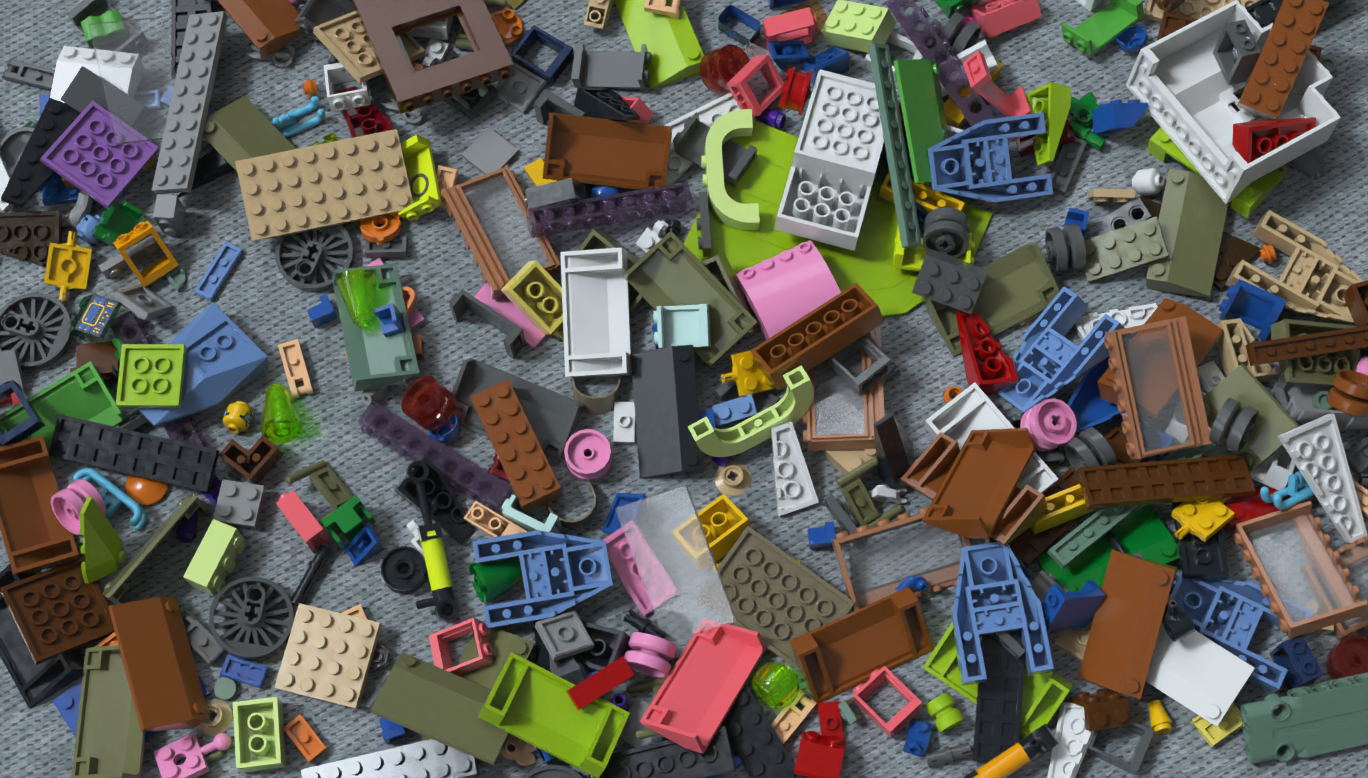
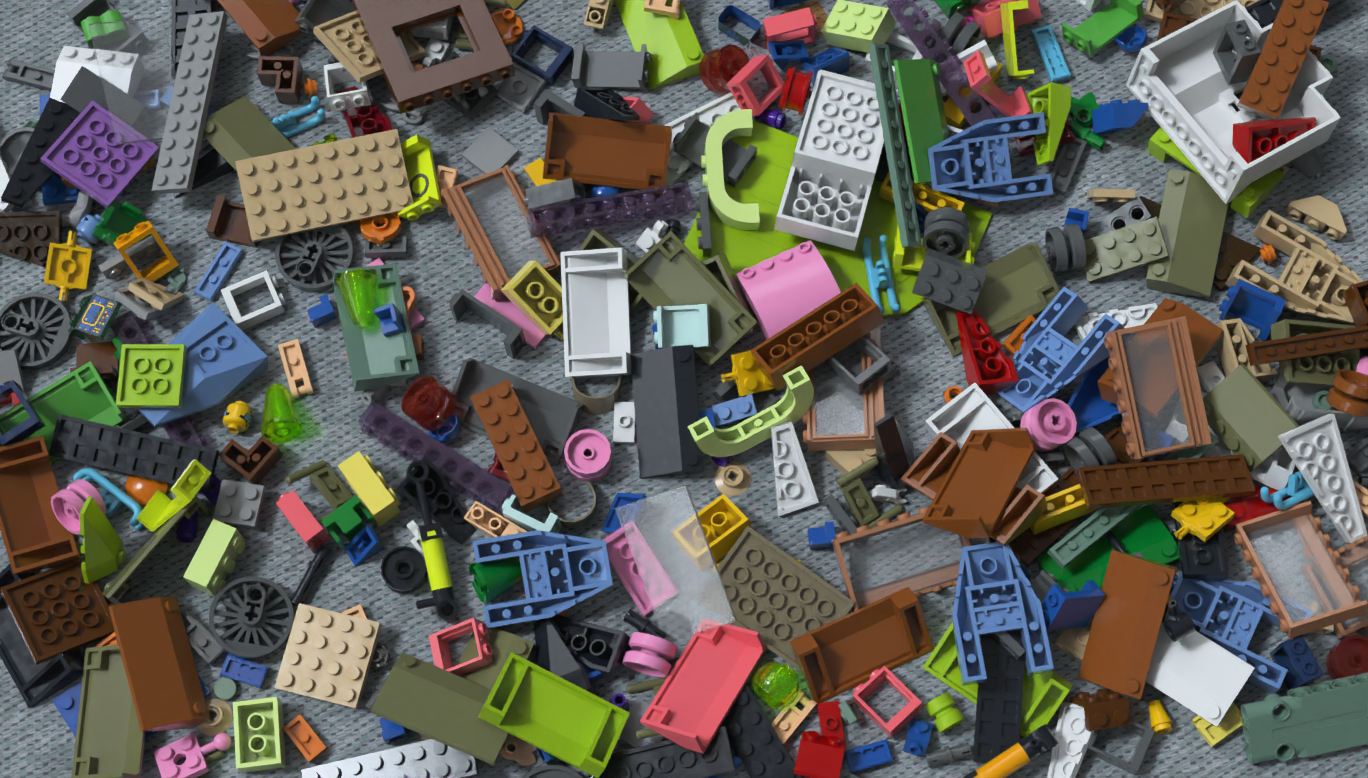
light grey brick [153,194,187,236] -> none
light grey tile [535,610,594,661] -> none
red tile [566,656,635,711] -> none
blue arm [895,575,929,592] -> none
white head [1132,168,1164,196] -> none
dark grey wheel [1209,398,1259,454] -> none
none -> tan wing [128,278,185,311]
none -> neon yellow panel [136,459,211,532]
none -> reddish brown panel [206,195,262,248]
none -> white window [221,270,286,330]
none -> reddish brown brick [257,56,303,104]
none -> light yellow brick [338,451,401,527]
none -> blue plate [844,739,893,774]
none -> medium azure piece [863,235,900,314]
none -> neon yellow panel [1000,0,1034,79]
none -> orange plate [1001,315,1036,357]
none -> medium azure plate [1031,25,1071,83]
none -> tan slope [1284,195,1347,241]

